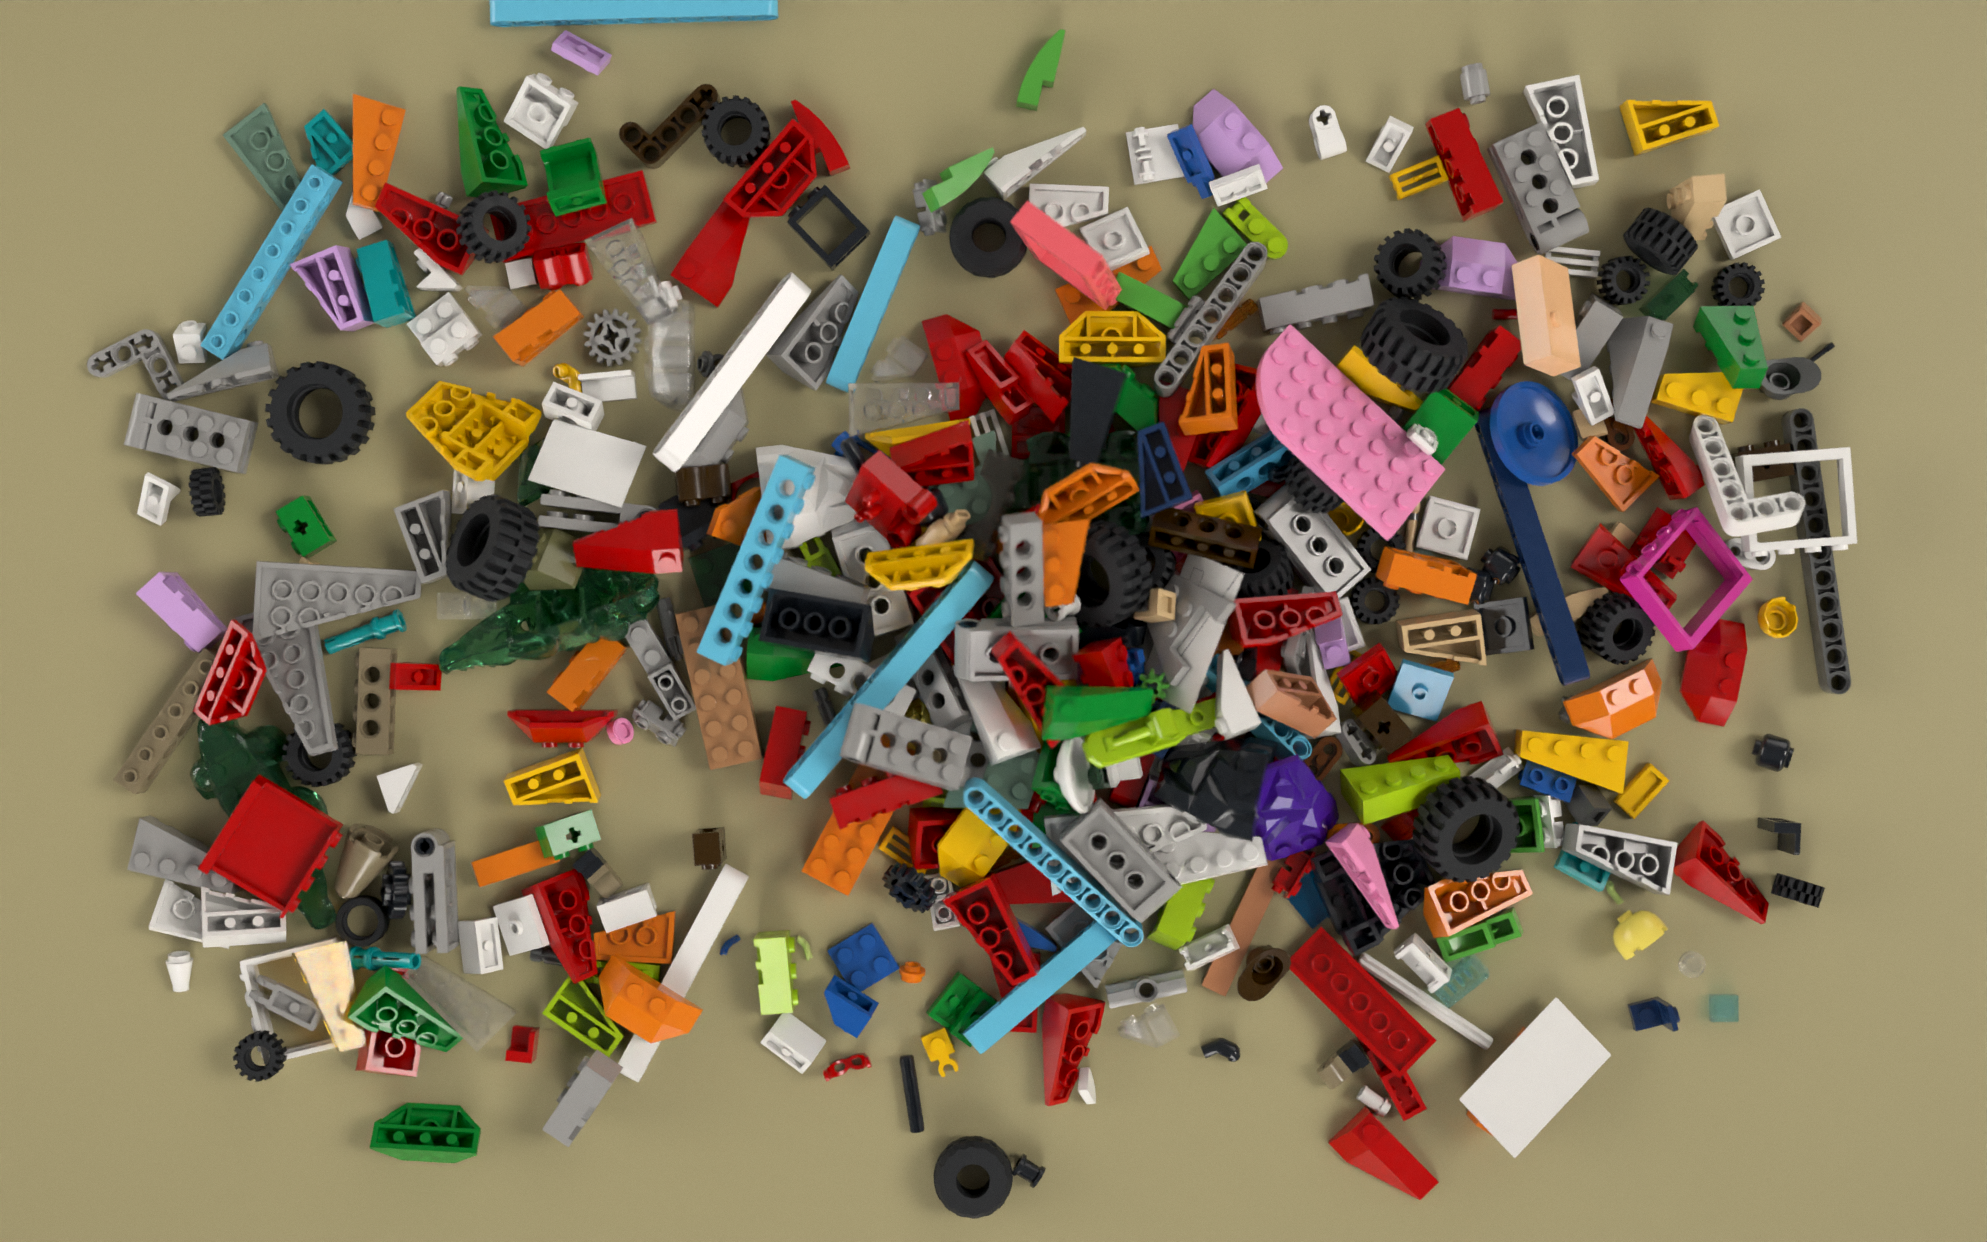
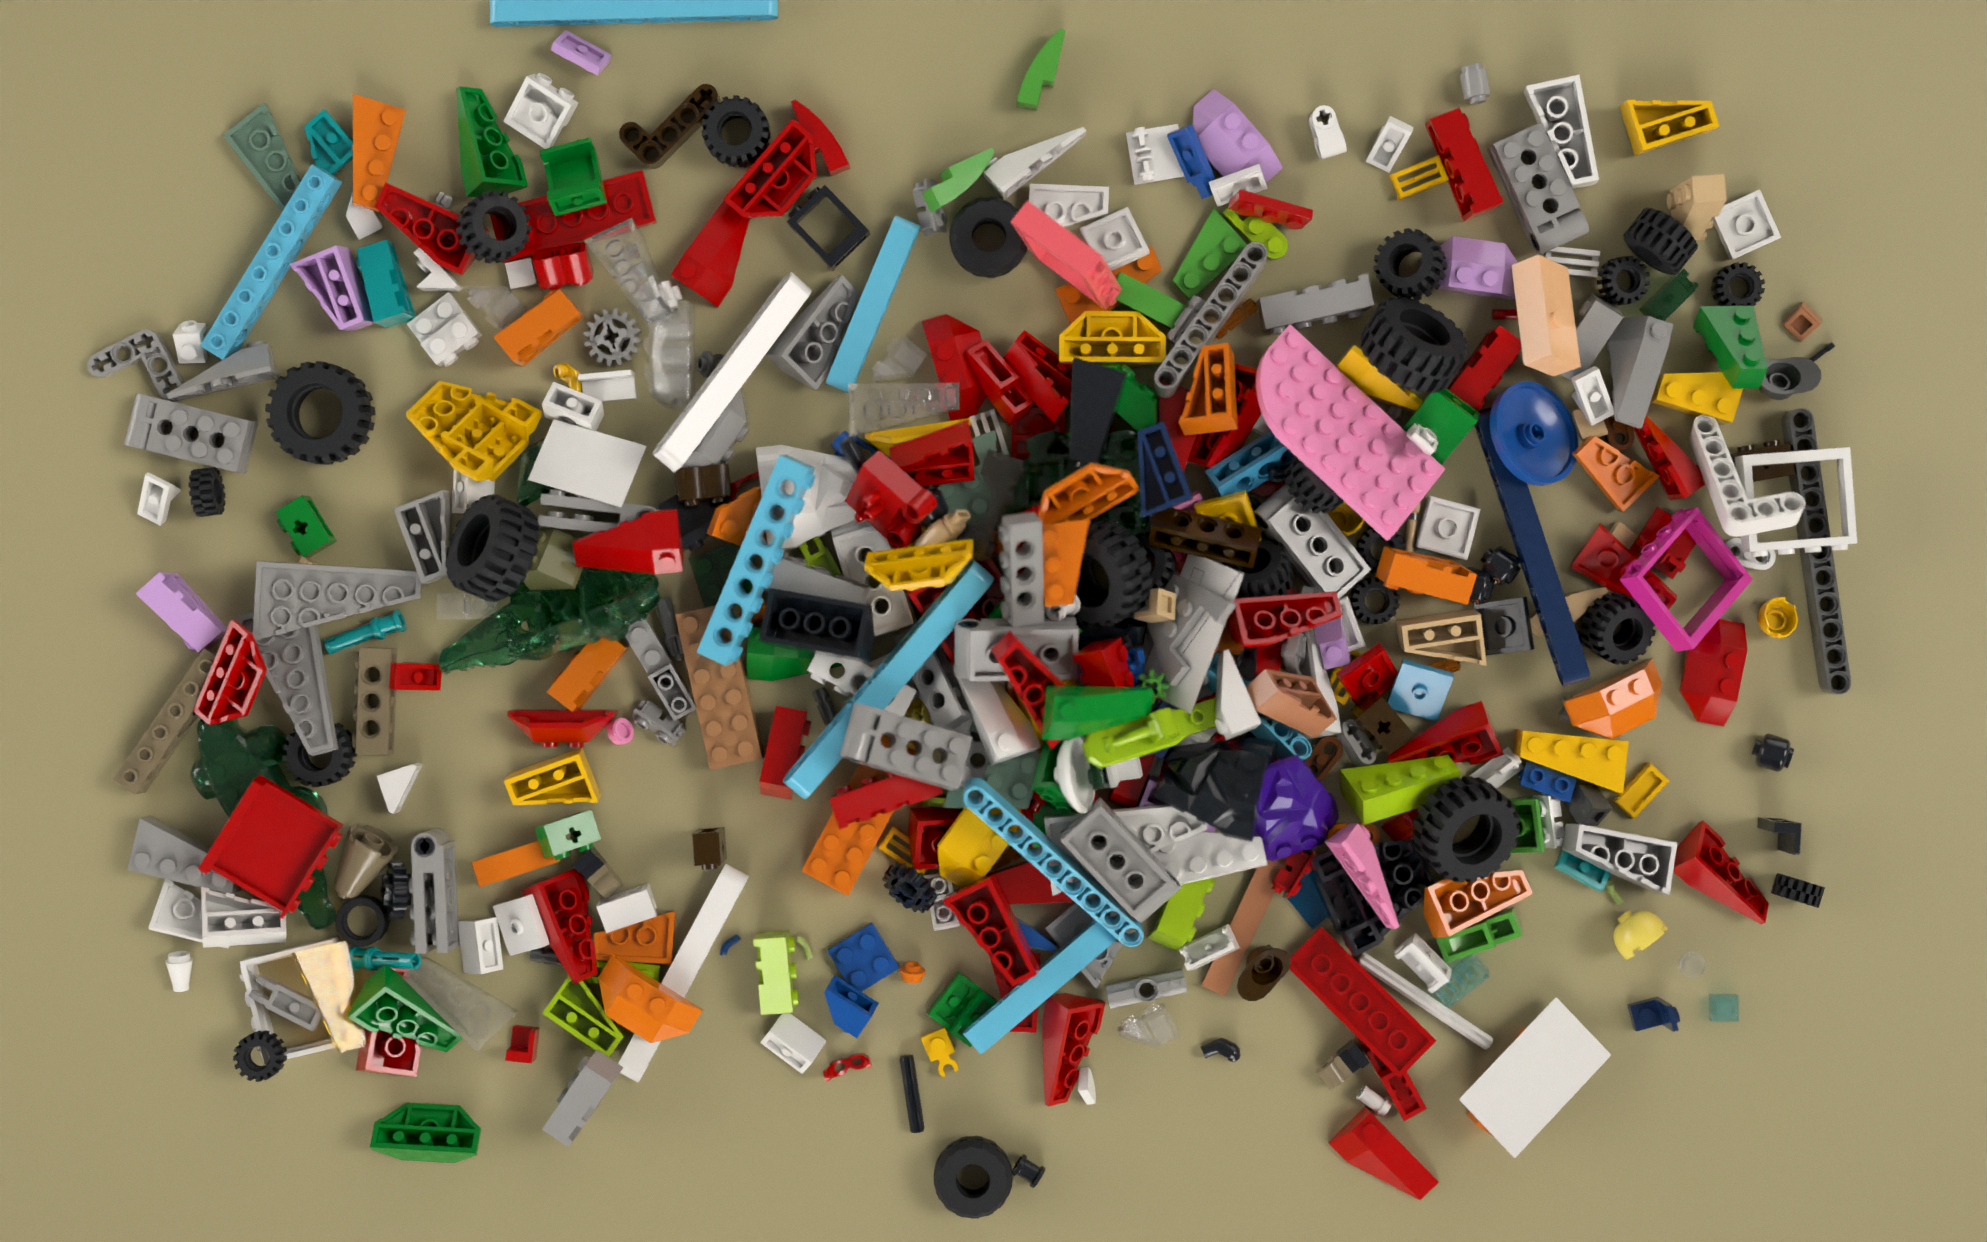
none -> red plate [1229,189,1313,230]

